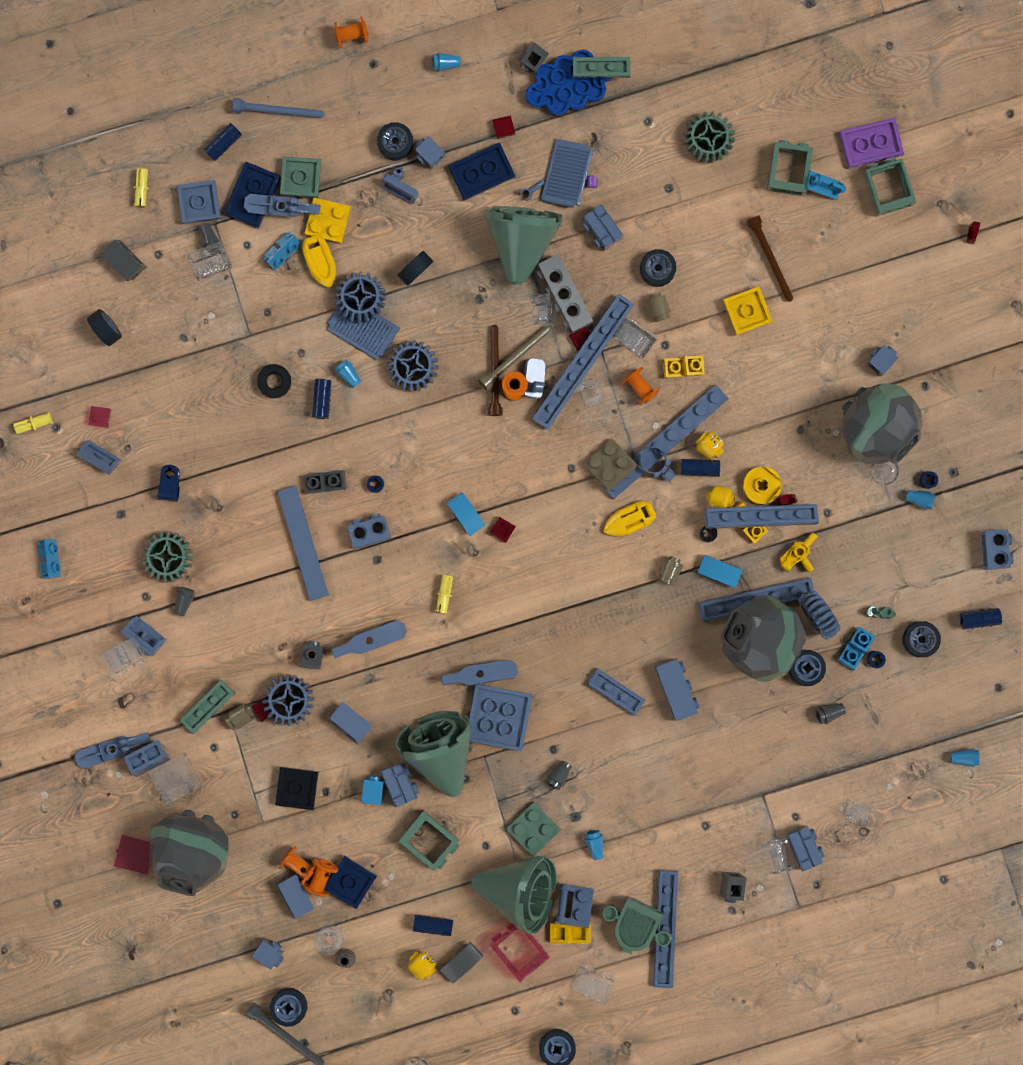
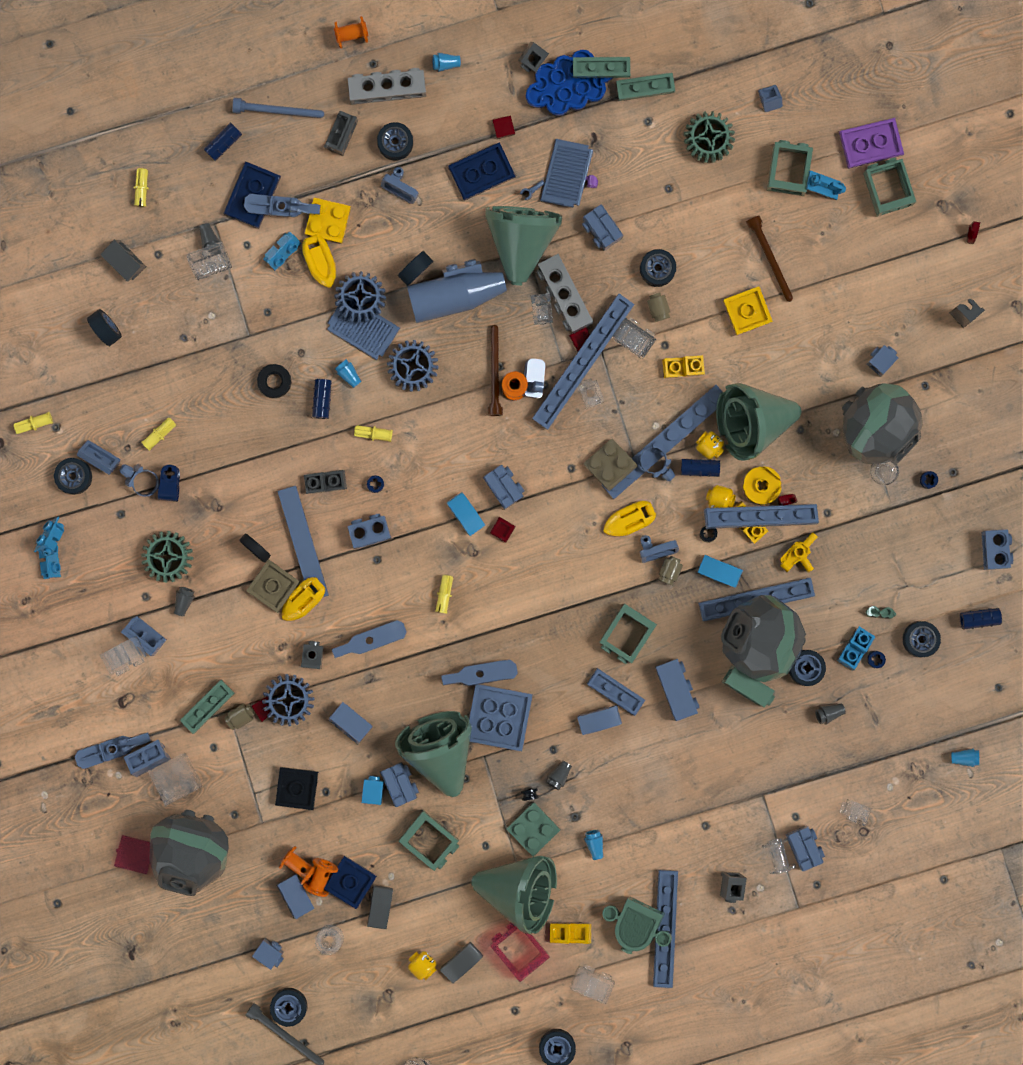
clear pink plate [88,406,111,428] -> none
sand blue plate [177,180,221,224] -> none
sand green plate [280,156,321,198] -> none
dark grey cone [336,949,356,968] -> none
dark blue axle [413,915,453,936] -> none
sand blue brick [415,136,445,170] -> none
dark tan piece [478,325,551,391] -> none
sand blue plate [554,884,594,928] -> none
orange hose [622,367,660,406] -> none
sand blue gear [798,590,840,640] -> none
dark azure cone [906,490,936,510] -> none
none -> dark azure hinge [34,517,64,556]
none -> wheel [54,458,92,495]
none -> sand blue piece [119,464,159,497]
none -> light yellow axle [141,418,176,451]
none -> black tyre [239,533,271,563]
none -> dark tan plate [246,559,300,613]
none -> yellow piece [281,577,325,621]
none -> dark grey hinge [324,111,358,156]
none -> light grey brick [348,68,426,105]
none -> light yellow axle [354,425,393,442]
none -> dark grey slope [367,886,393,929]
none -> sand blue piece [407,259,507,324]
none -> sand blue brick [483,465,524,510]
none -> black bush [521,788,539,801]
none -> sand blue slope [577,705,622,735]
none -> sand green window [599,604,657,664]
none -> sand green plate [616,73,675,101]
none -> sand blue piece [640,535,679,563]
none -> sand green cone [716,383,802,461]
none -> sand green window [722,666,775,707]
none -> sand blue slope [758,85,783,112]
none -> dark grey hinge [949,299,985,328]

